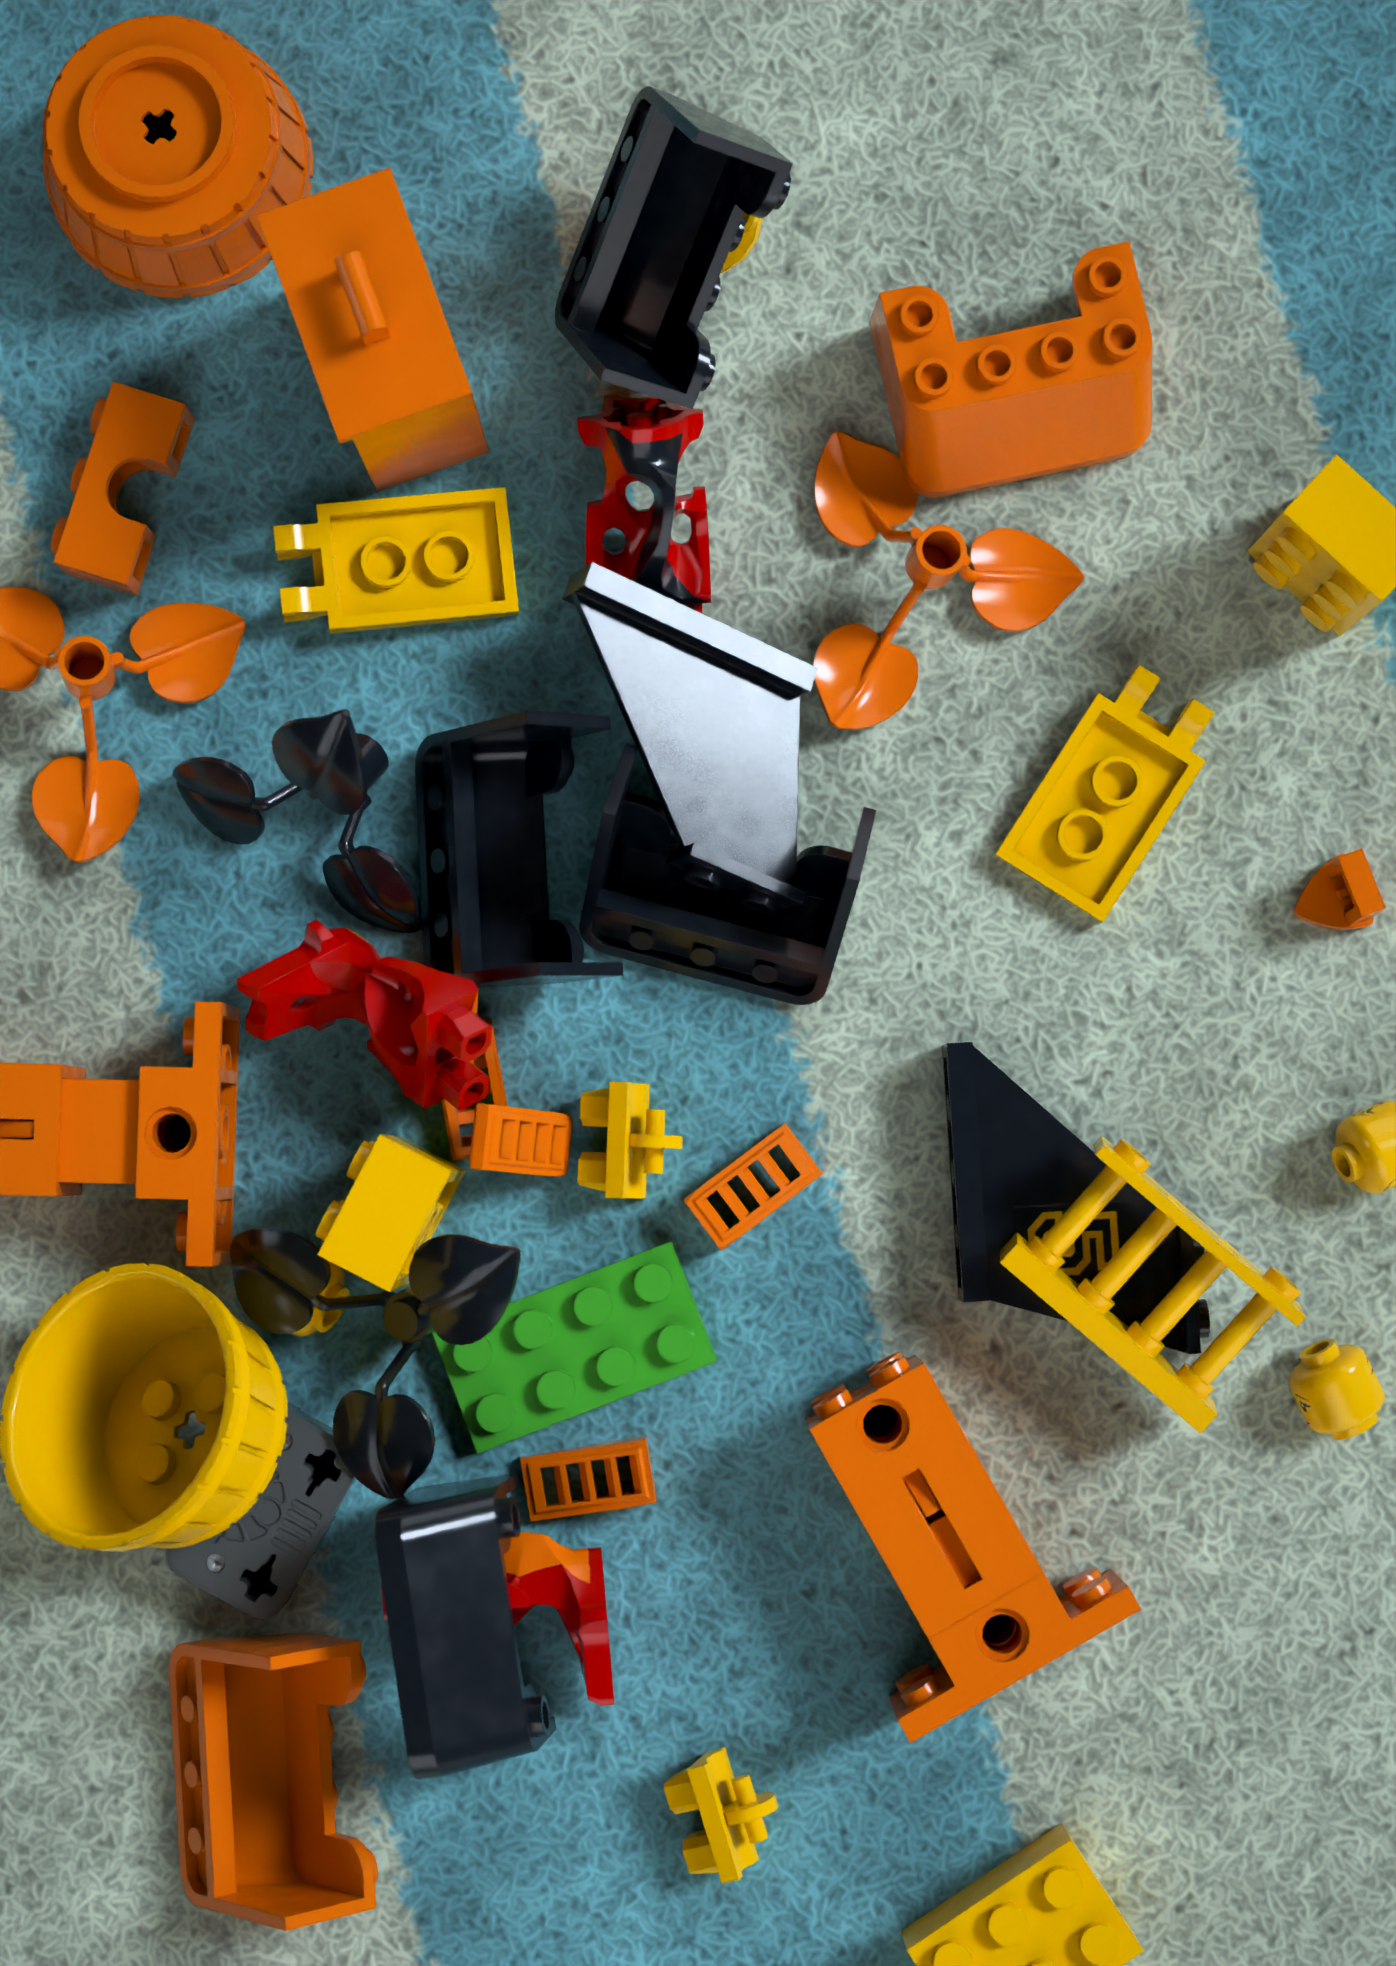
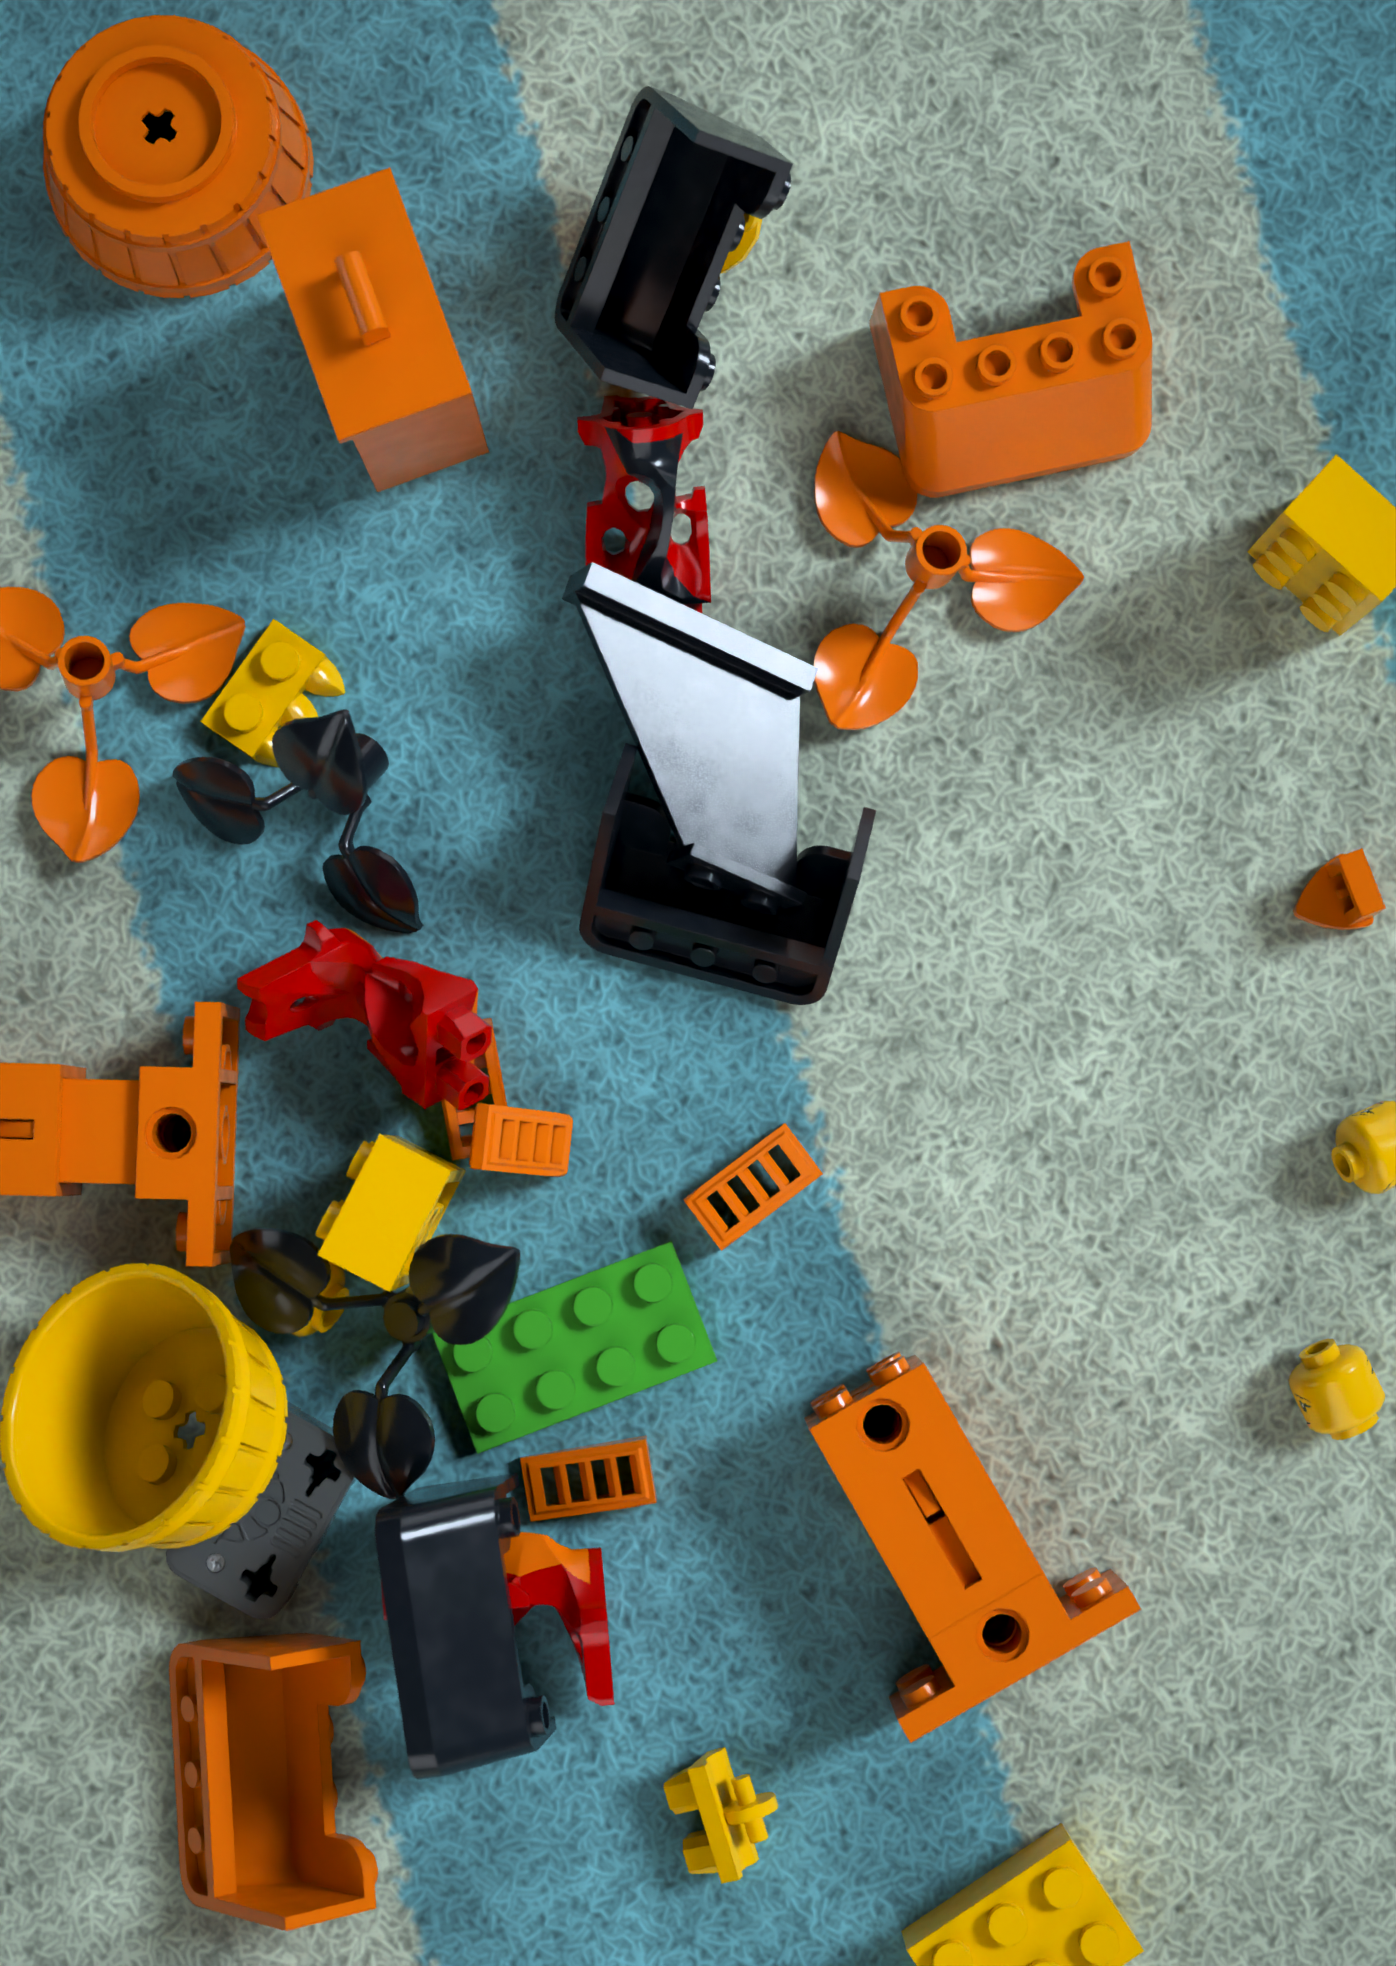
orange arch [51,381,195,596] -> none
yellow tile [273,487,519,634] -> none
black windscreen [415,711,623,988] -> none
yellow hips [577,1081,683,1199] -> none
black piece [942,1042,1210,1354] -> none
yellow tile [994,665,1215,922] -> none
yellow fence [1000,1136,1306,1434] -> none
none -> yellow plate [200,619,345,767]

